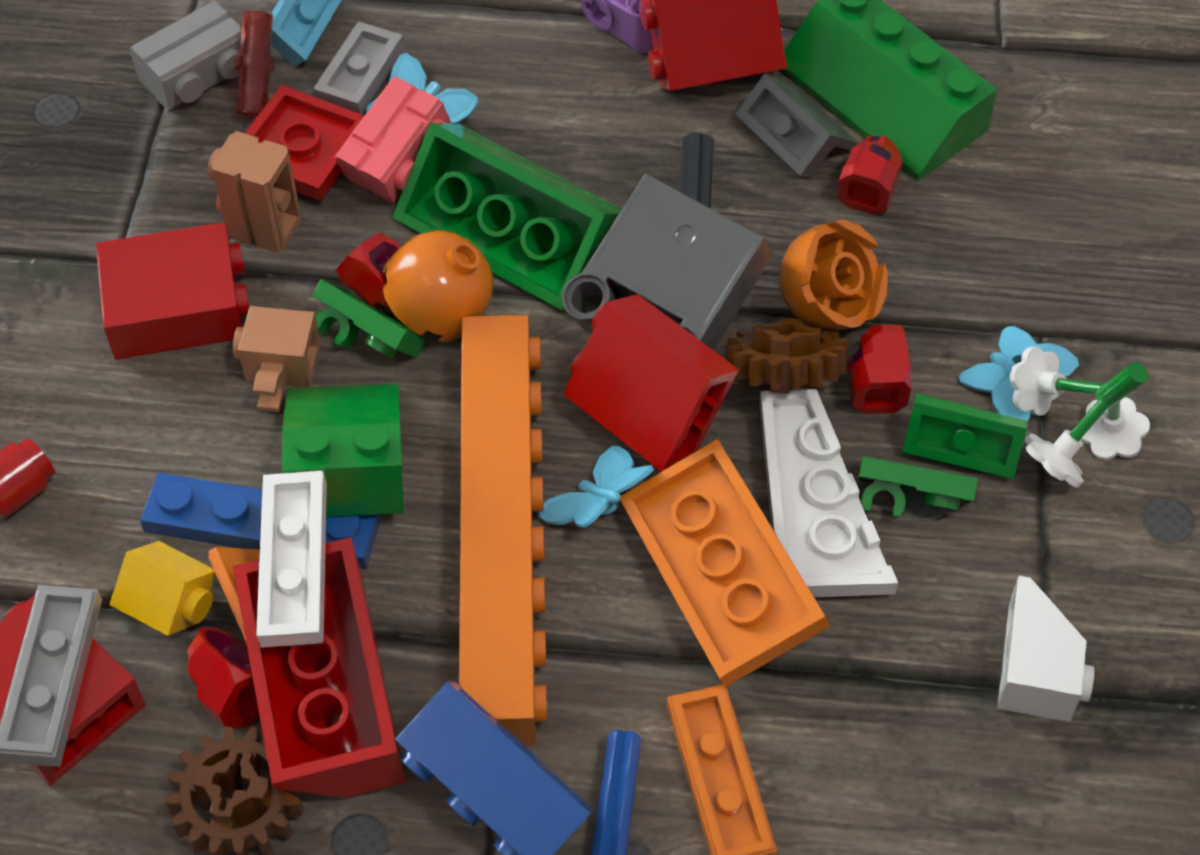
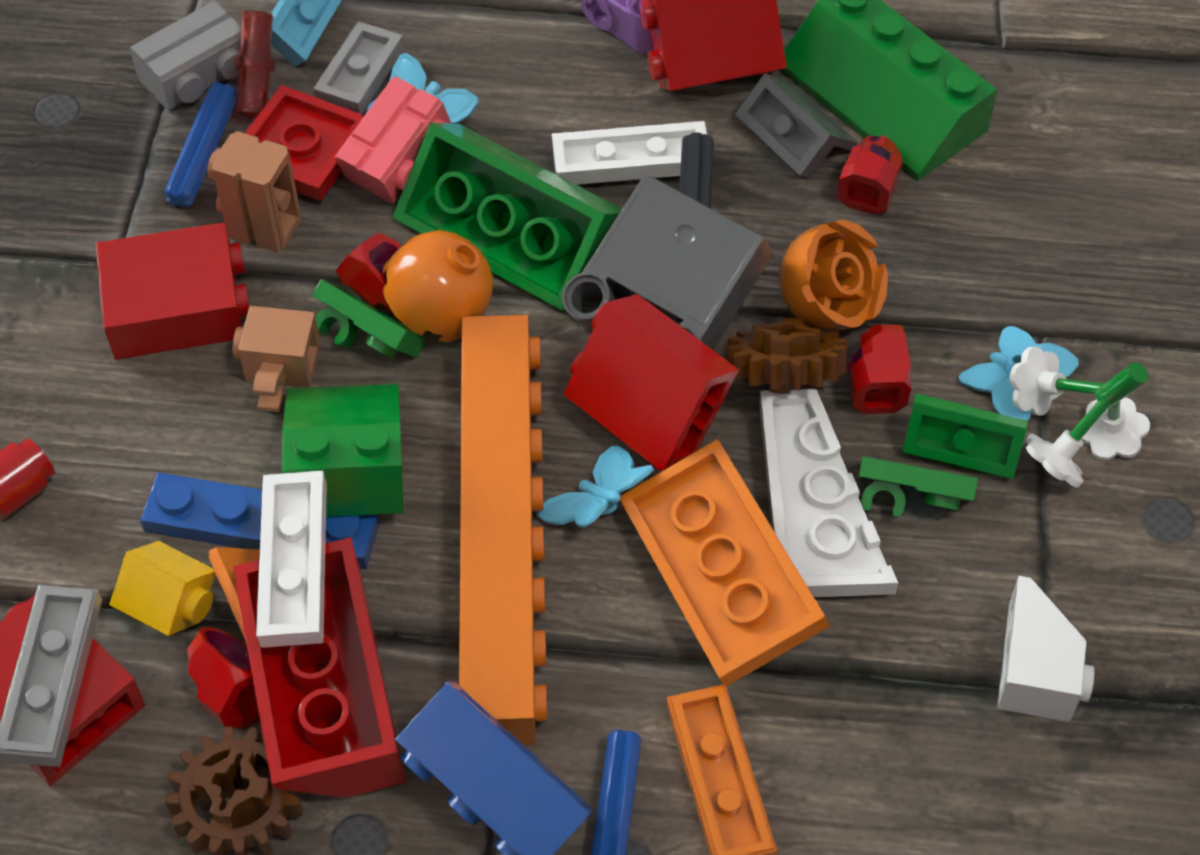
none -> blue axle [164,82,237,208]
none -> white plate [552,121,707,185]

